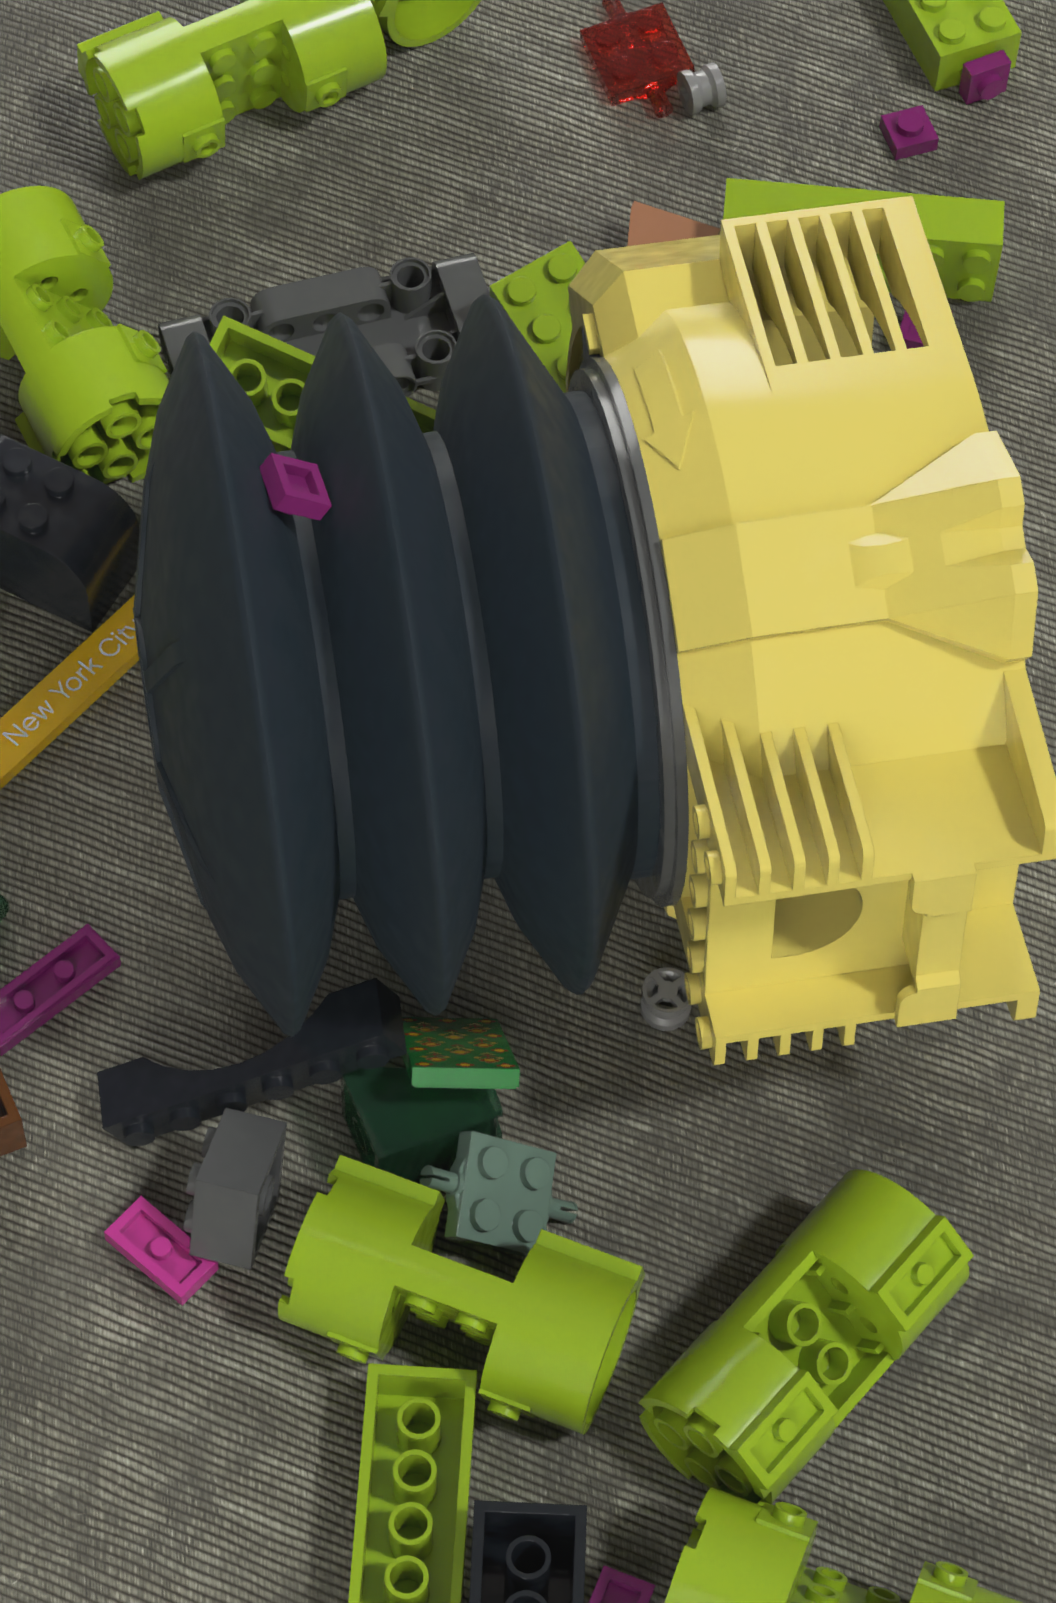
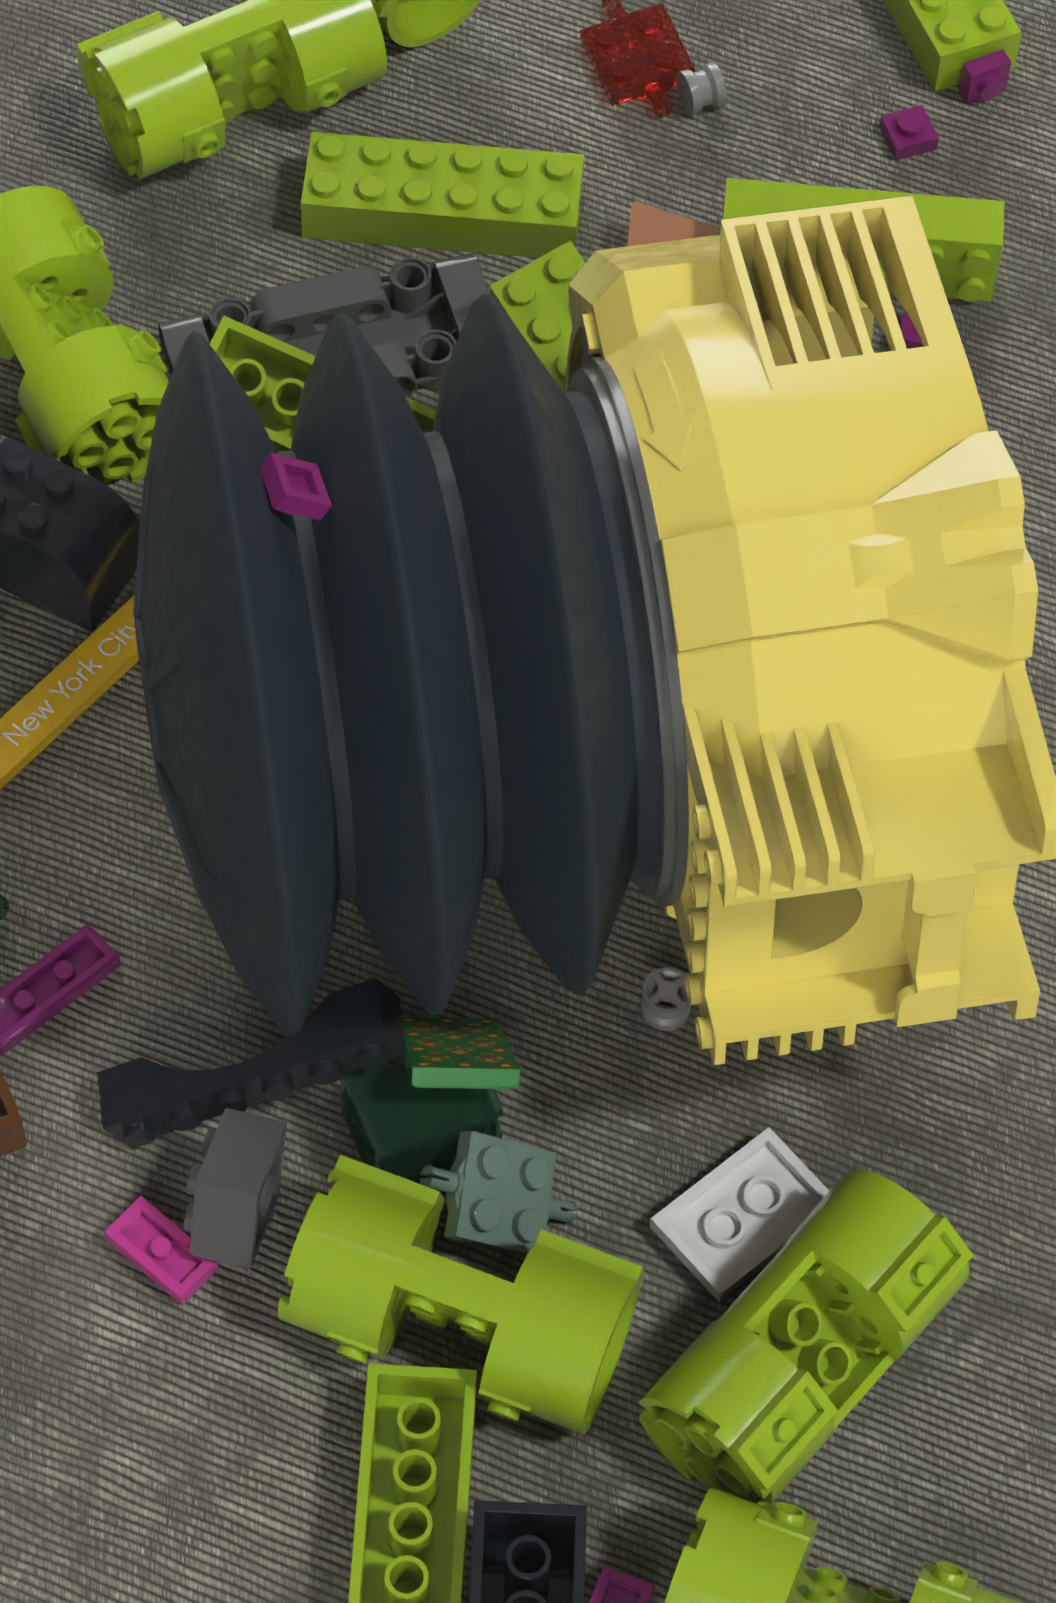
none -> lime brick [301,132,584,258]
none -> white plate [650,1127,829,1302]

